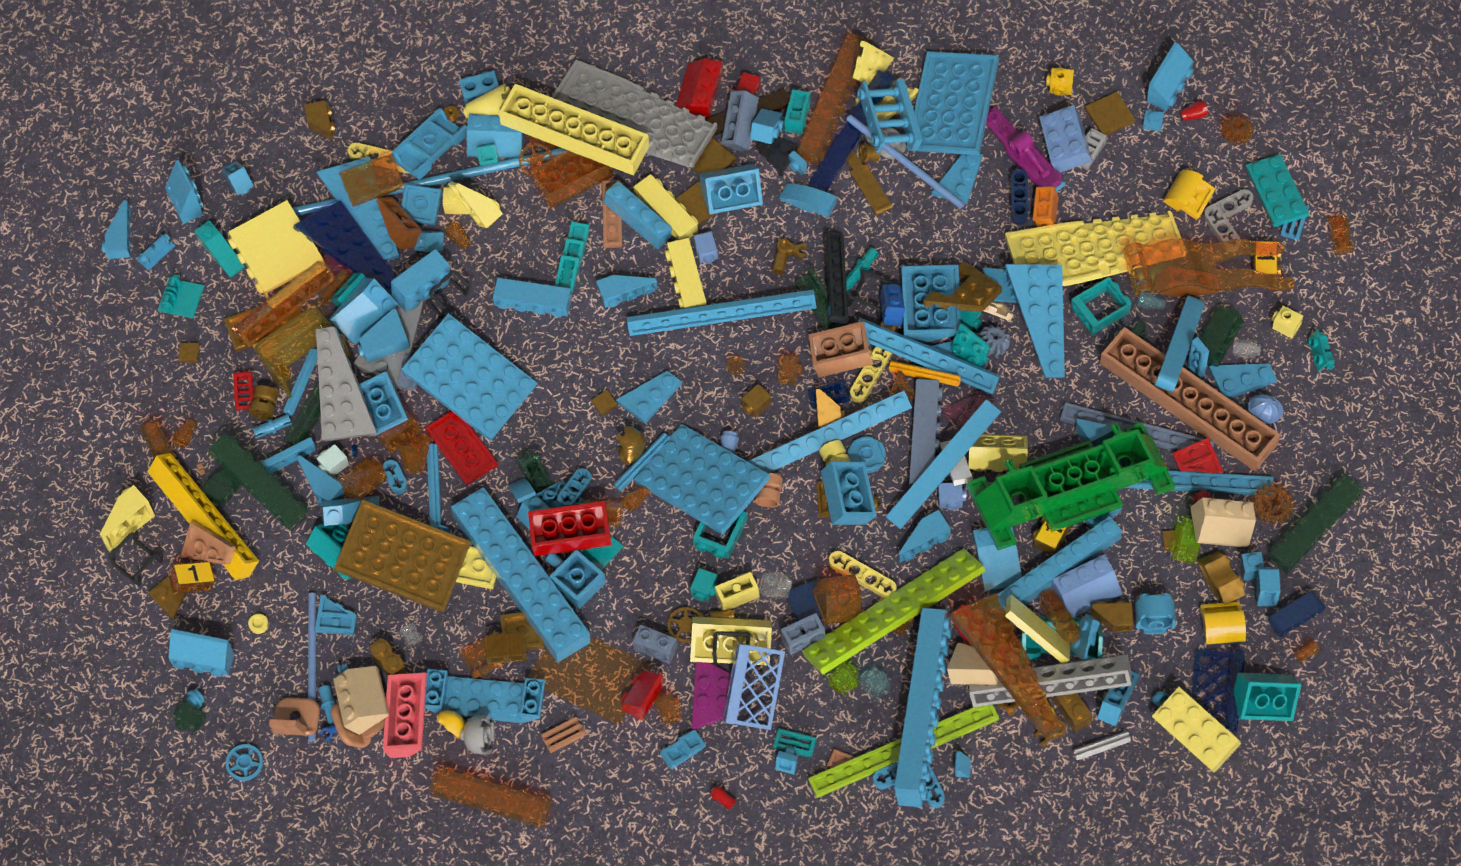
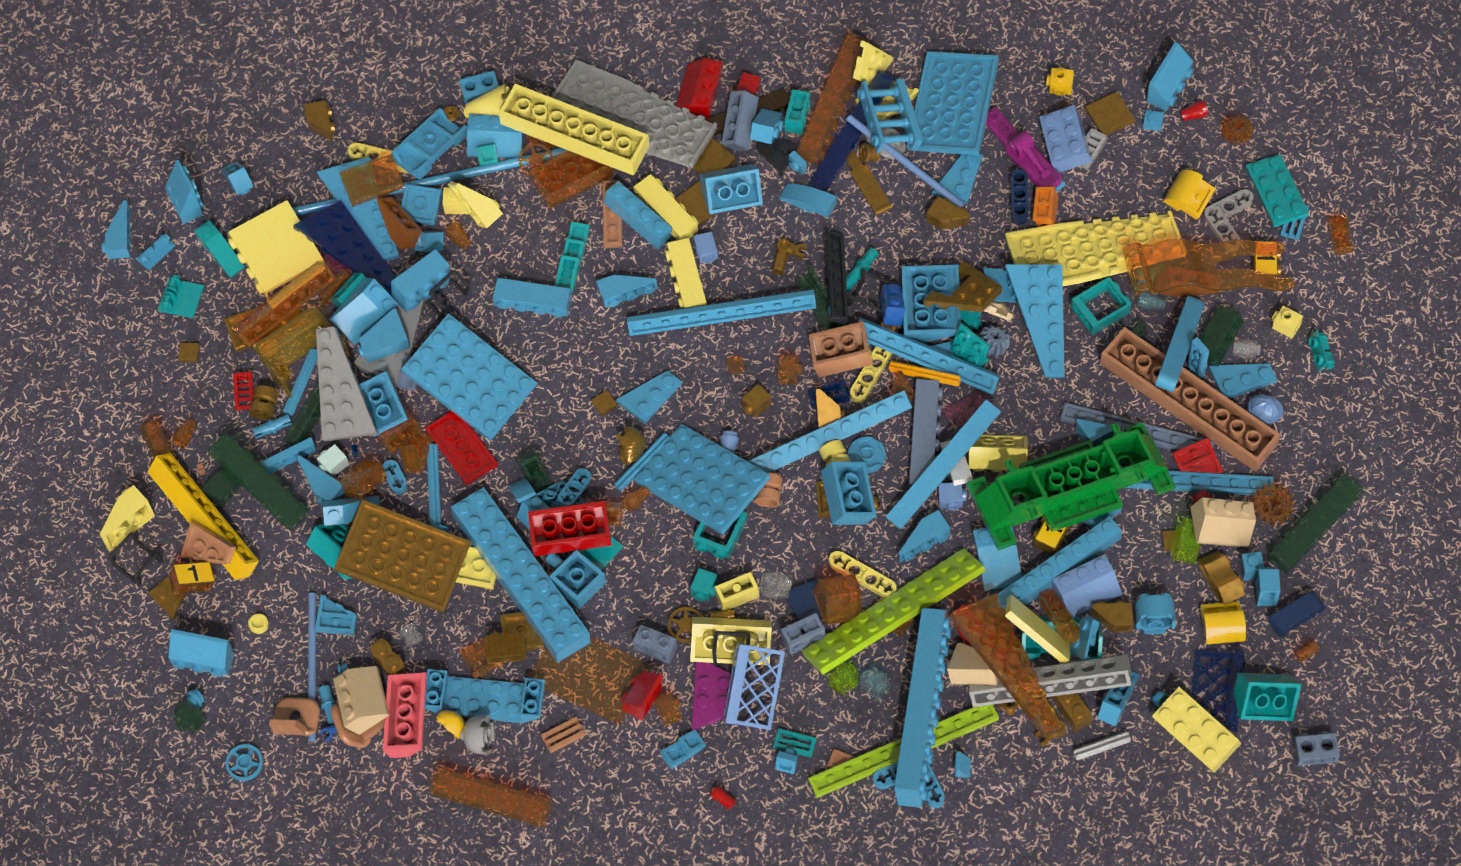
none -> pearl gold slope [926,196,970,230]
none -> sand blue brick [1294,731,1340,766]

